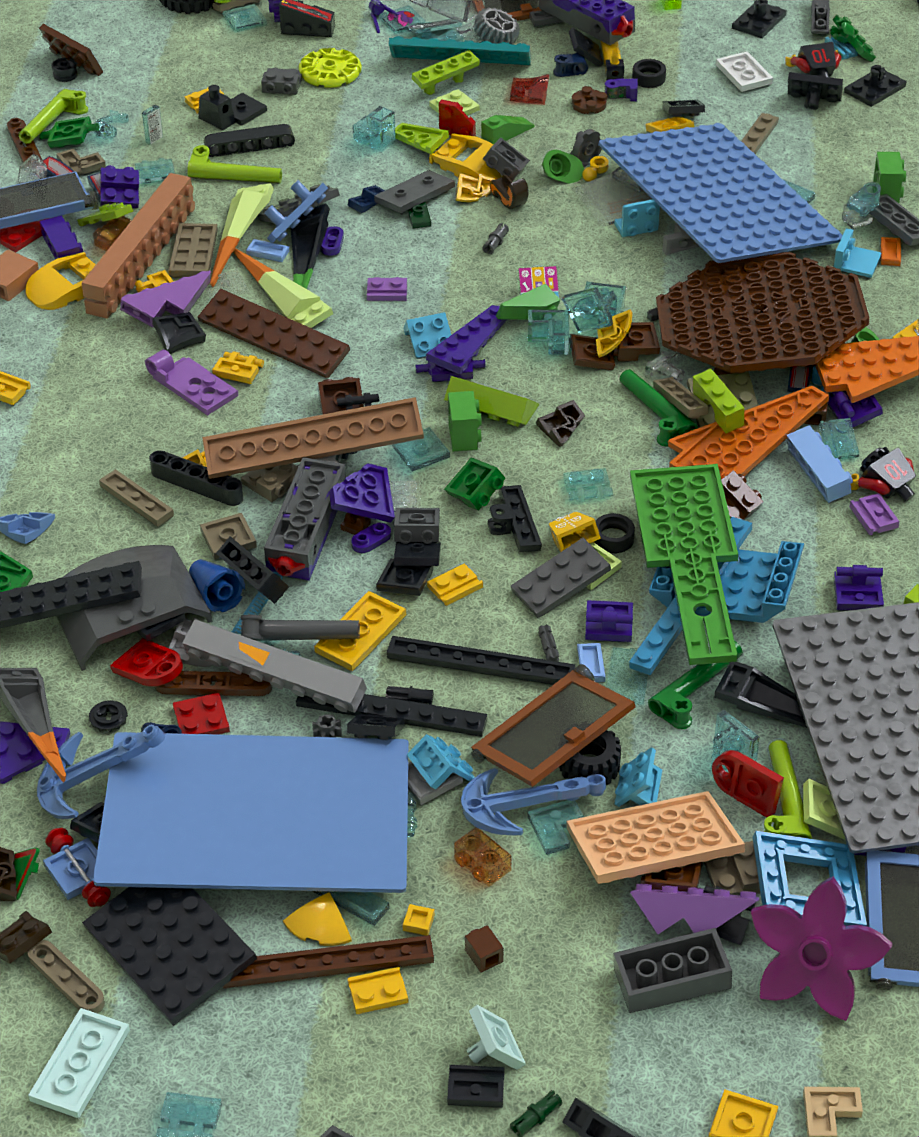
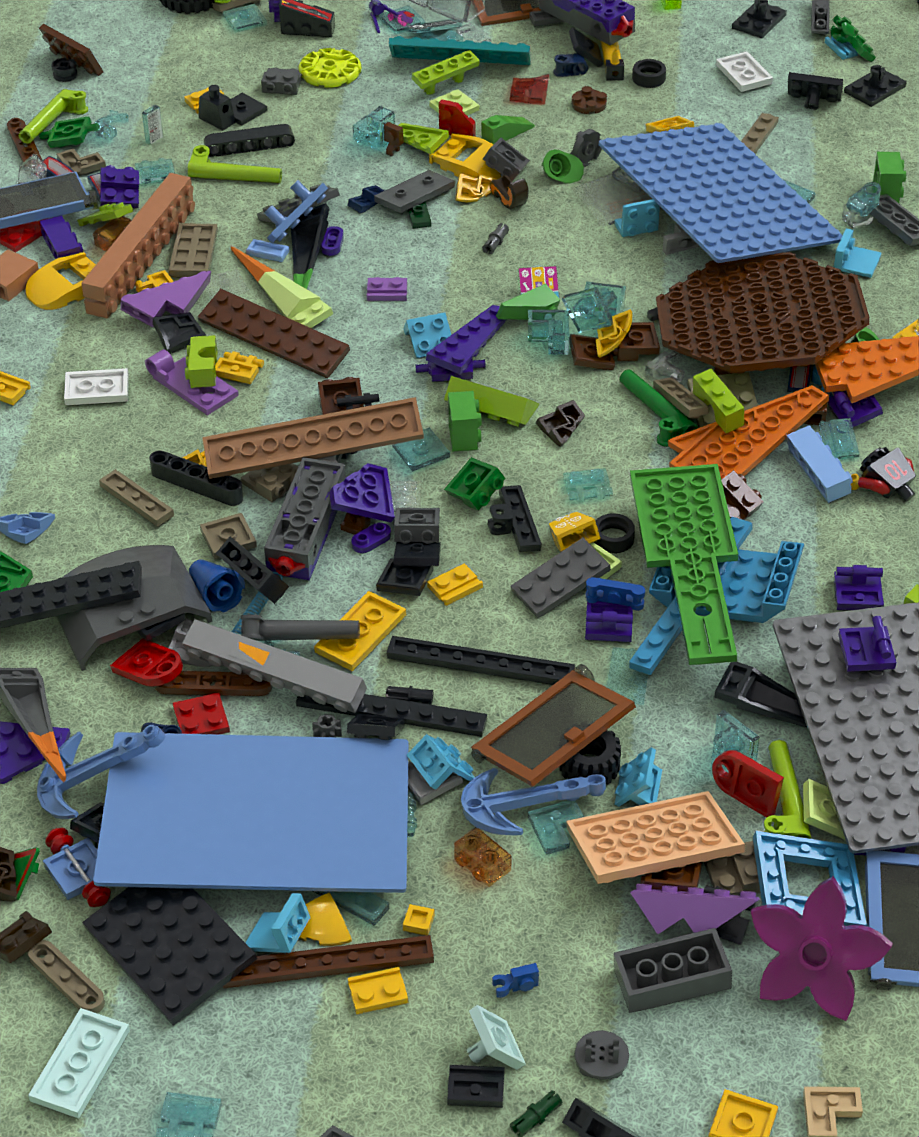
black gear [89,700,128,732] -> none
yellowish green plate [210,183,274,287] -> none
reddish brown brick [465,925,504,973] -> none
light grey gear [473,7,520,45] -> none
dark grey axle [538,624,559,662] -> none
light blue tile [577,643,606,682] -> none
yellow plate [582,156,609,182] -> none
dark purple leg [605,79,638,101] -> none
green axle [648,641,743,729] -> none
black plate [663,99,705,117] -> none
black torso [785,42,841,77] -> none
medium lavender plate [849,493,900,535] -> none
orange tile [881,237,901,266] -> none
none -> white plate [64,368,129,405]
none -> lime arch [185,335,218,388]
none -> medium azure bracket [245,893,310,953]
none -> reddish brown plate [384,122,403,156]
none -> blue plate [492,963,539,998]
none -> dark grey plate [574,1030,629,1080]
none -> blue plate [585,577,645,611]
none -> dark purple plate [838,616,897,672]

